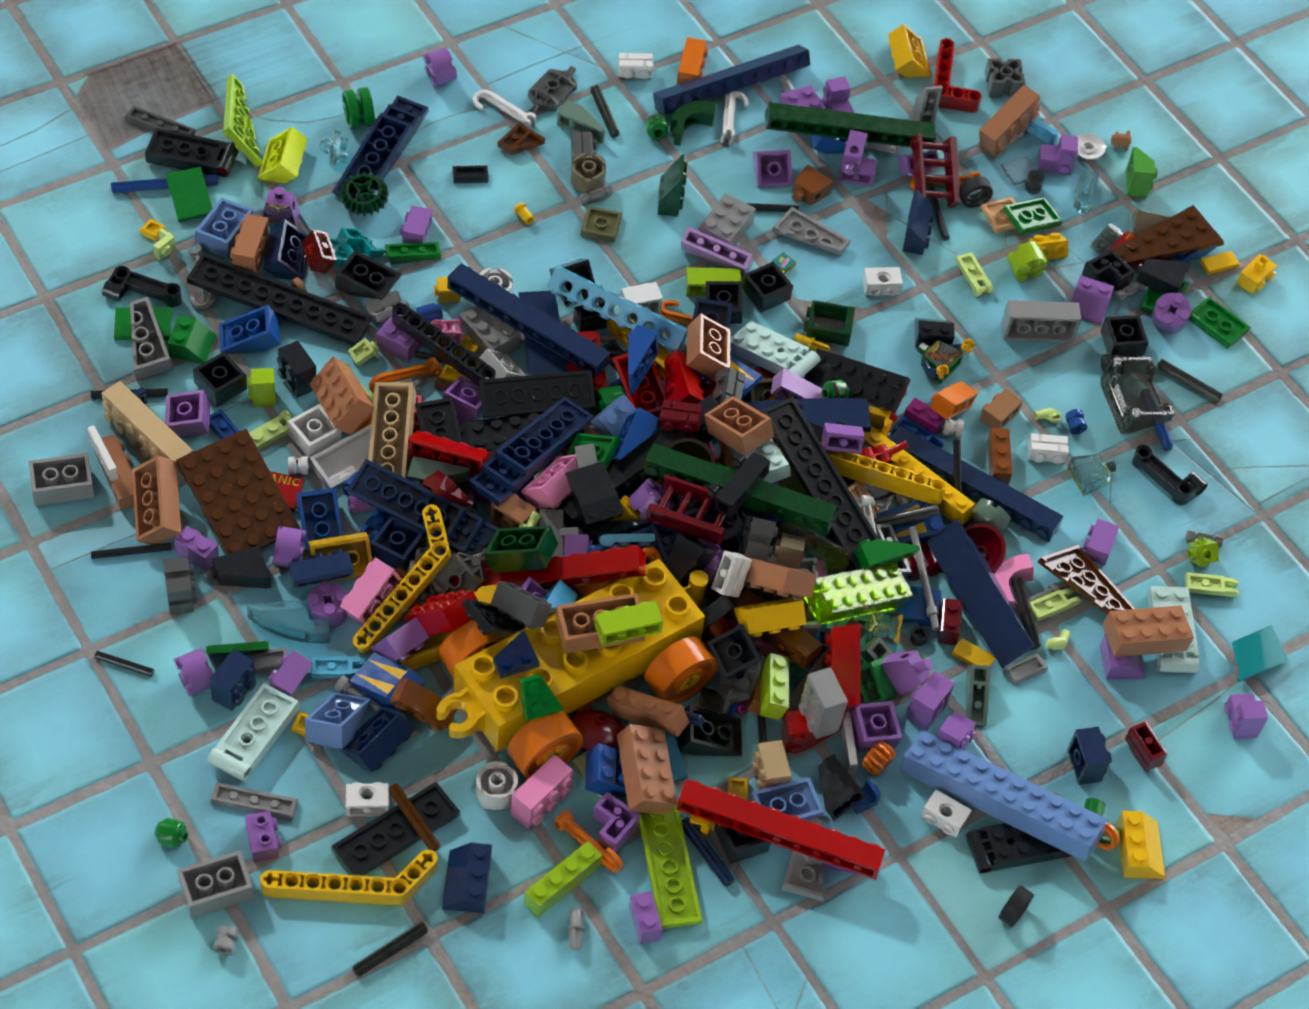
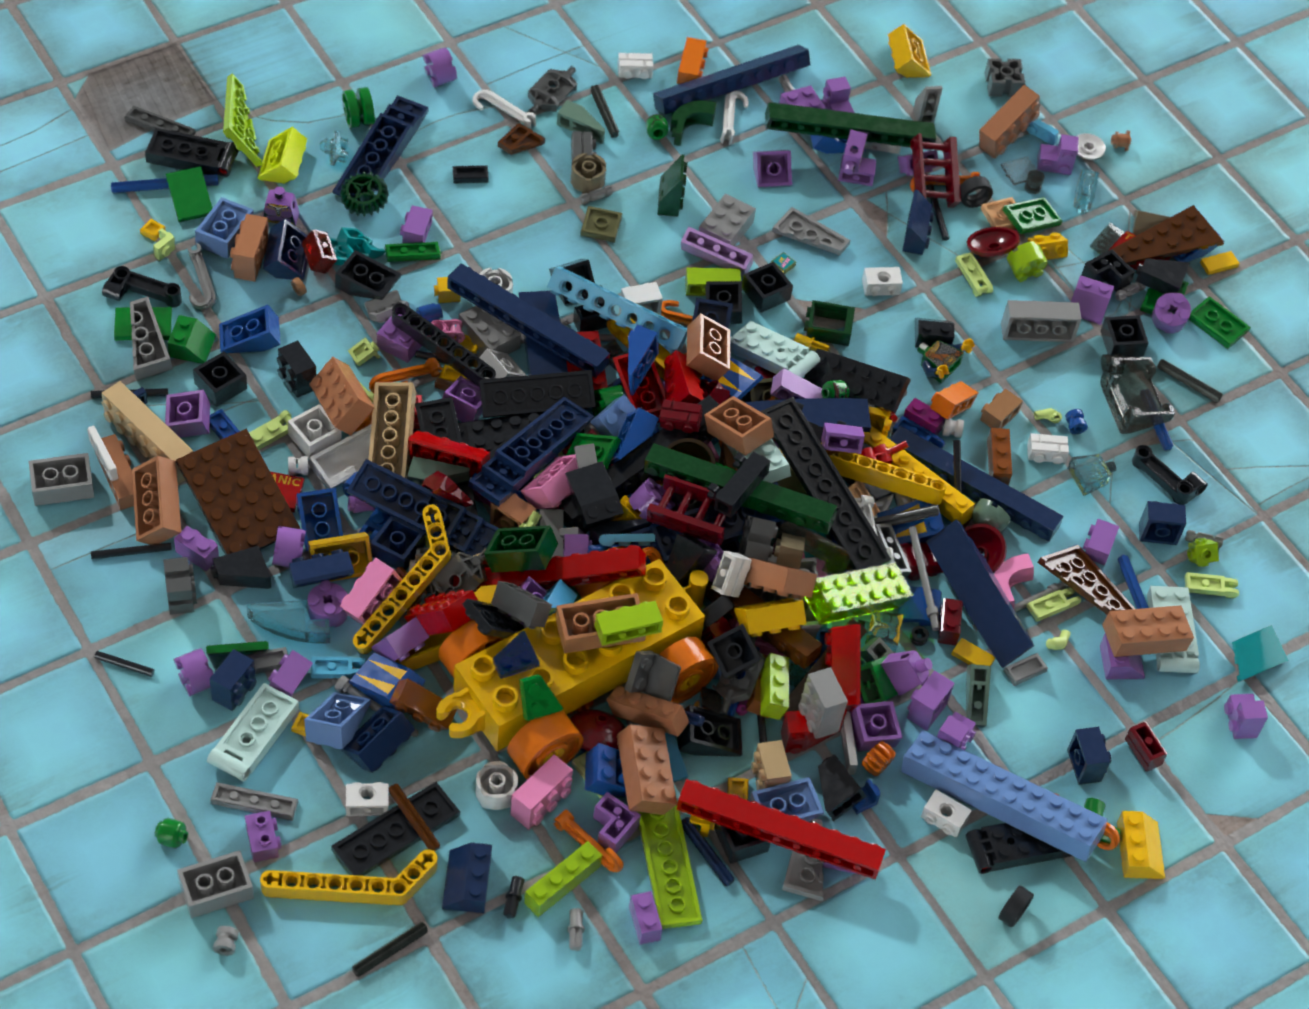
black plate [187,253,372,346] -> none
lime brick [247,368,276,407] -> none
yellow pin [514,203,535,225] -> none
dark grey brick [712,367,745,405] -> none
black bar [746,203,799,212] -> none
dark orange torso [792,164,834,205] -> none
green slope [854,539,920,572] -> none
red beam [933,38,982,113] -> none
pearl dark grey axle [1011,577,1041,650] -> none
bright green slope [1125,146,1158,197] -> none
yellow brick [1236,254,1277,295] -> none
none -> black axle [503,876,525,918]
none -> dark grey bracket [624,651,681,702]
none -> dark red dish [967,227,1020,258]
none -> blue axle [1117,555,1148,609]
none -> dark blue brick [1139,501,1186,545]

